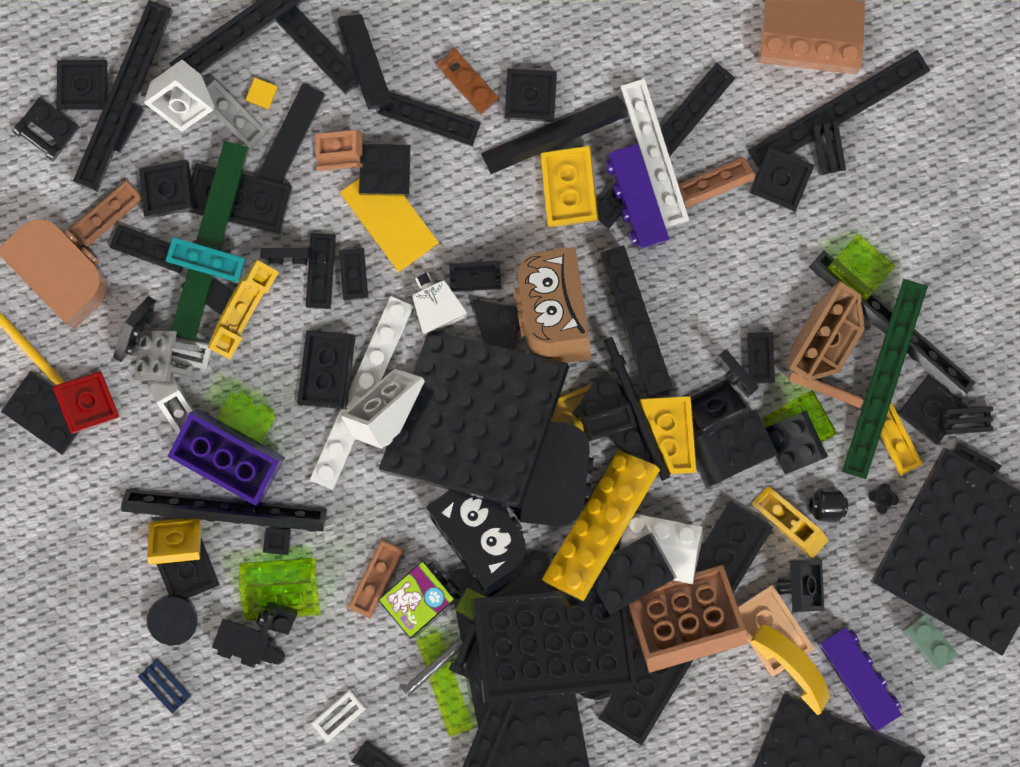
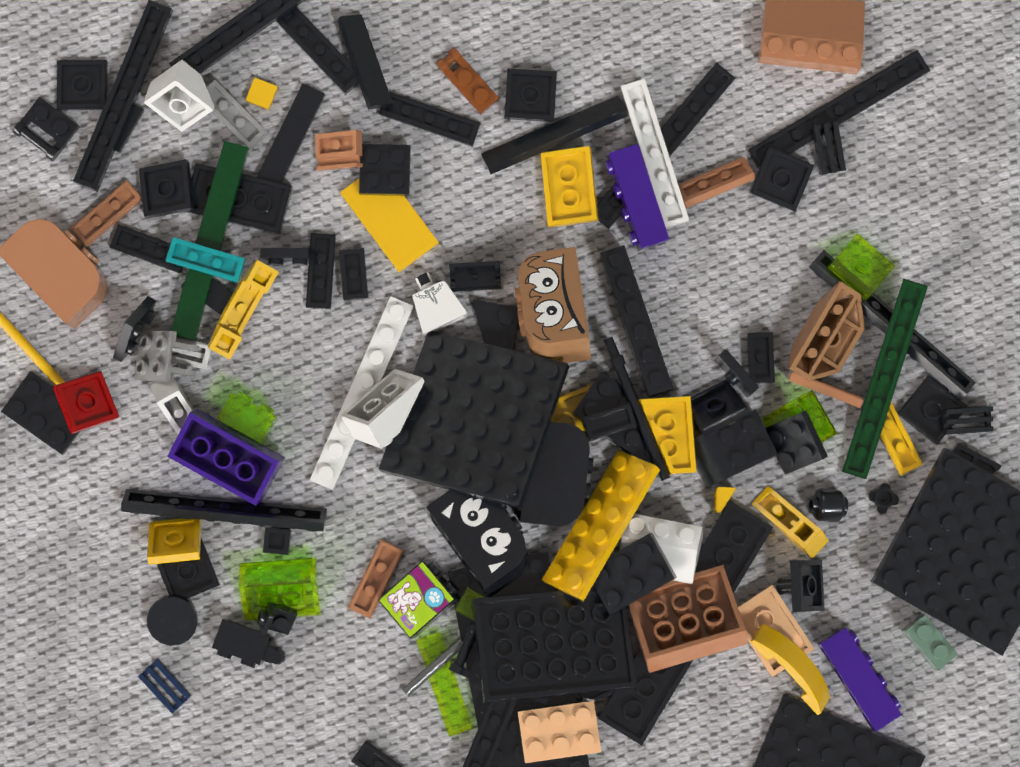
black tile [297,330,356,410] -> none
white tile [311,689,367,743] -> none
none -> light nougat plate [518,700,601,763]
none -> yellow slope [713,487,736,513]

